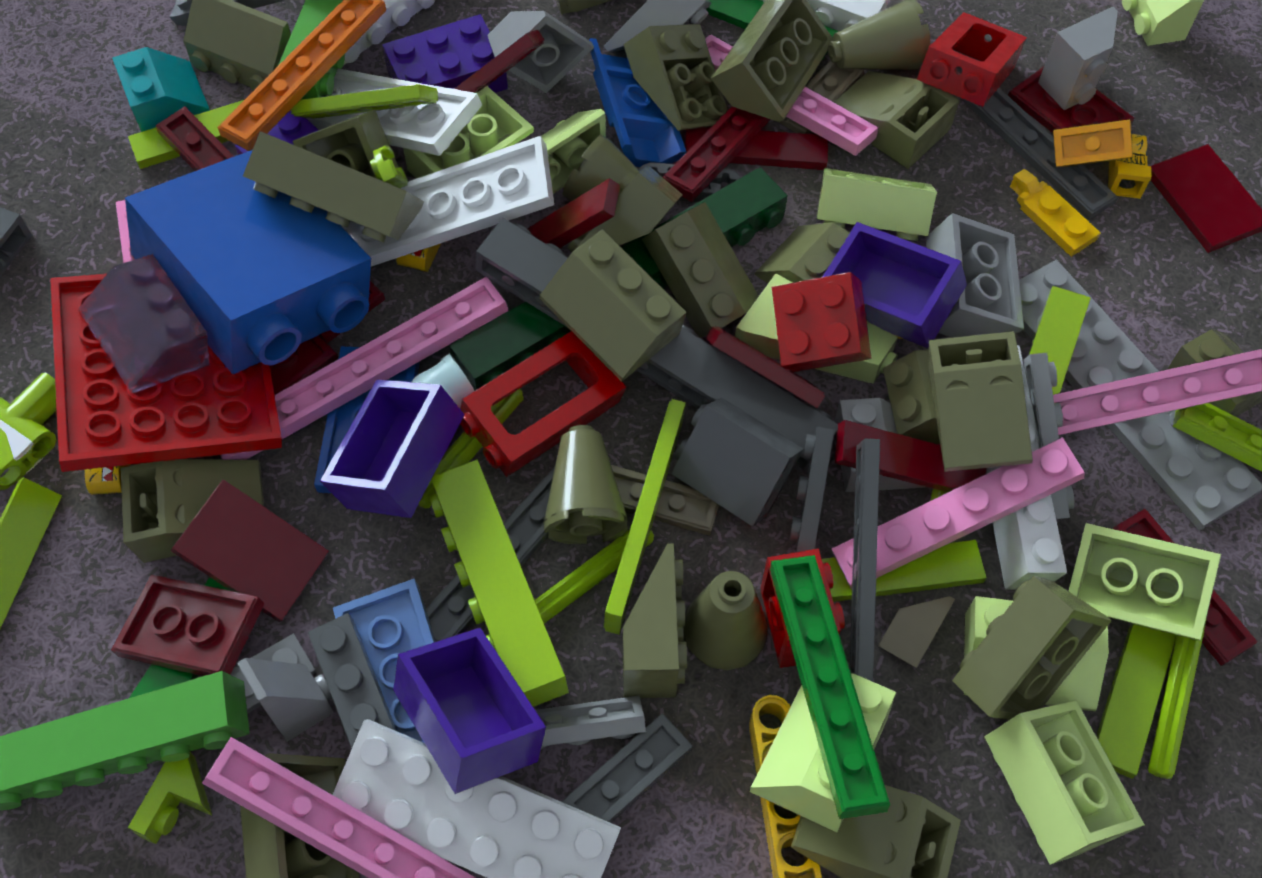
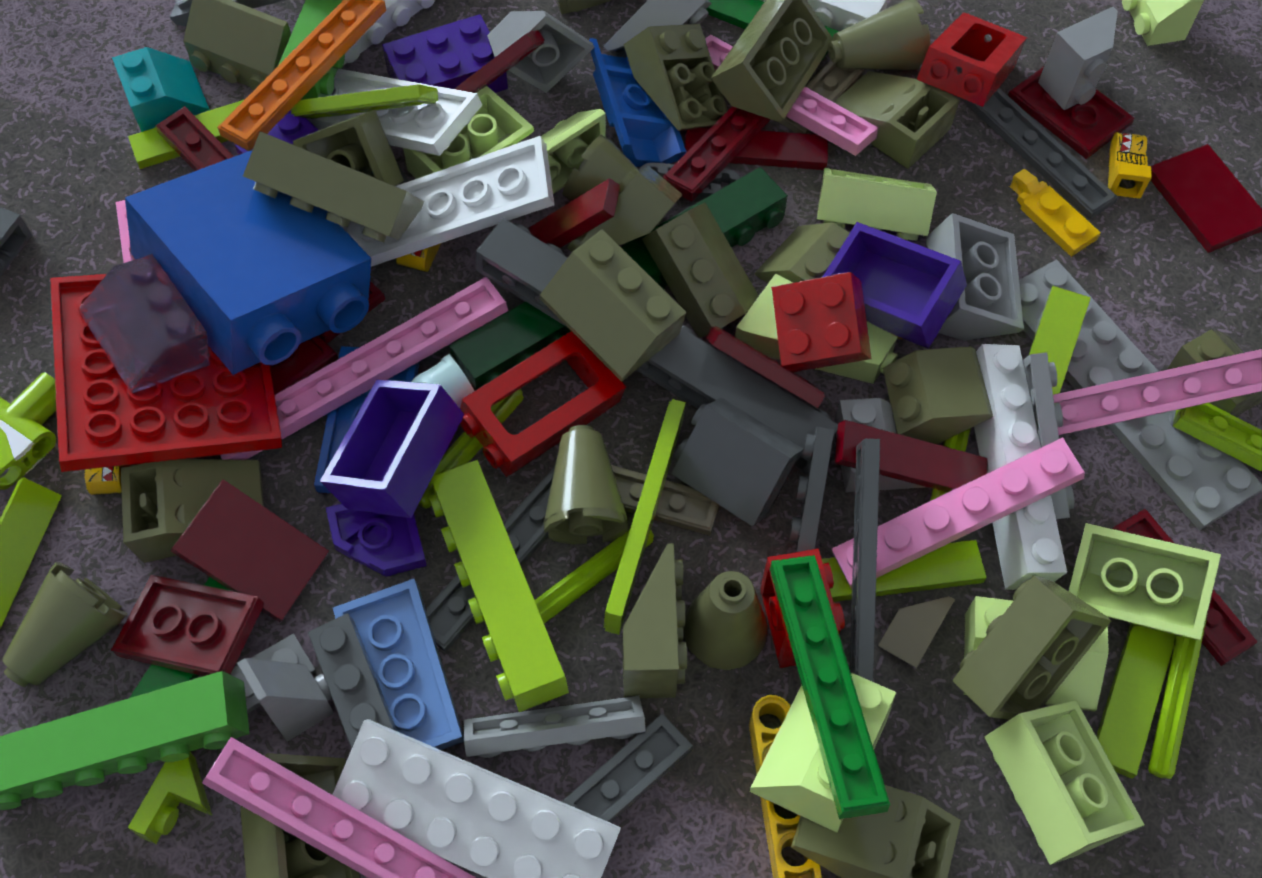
lime plate [370,145,408,188] -> none
dark purple piece [393,628,546,794] -> none
olive slope [929,331,1033,472] -> none
light orange panel [1053,119,1133,167] -> none
none -> olive cone [2,562,128,687]
none -> dark purple plate [326,503,427,577]

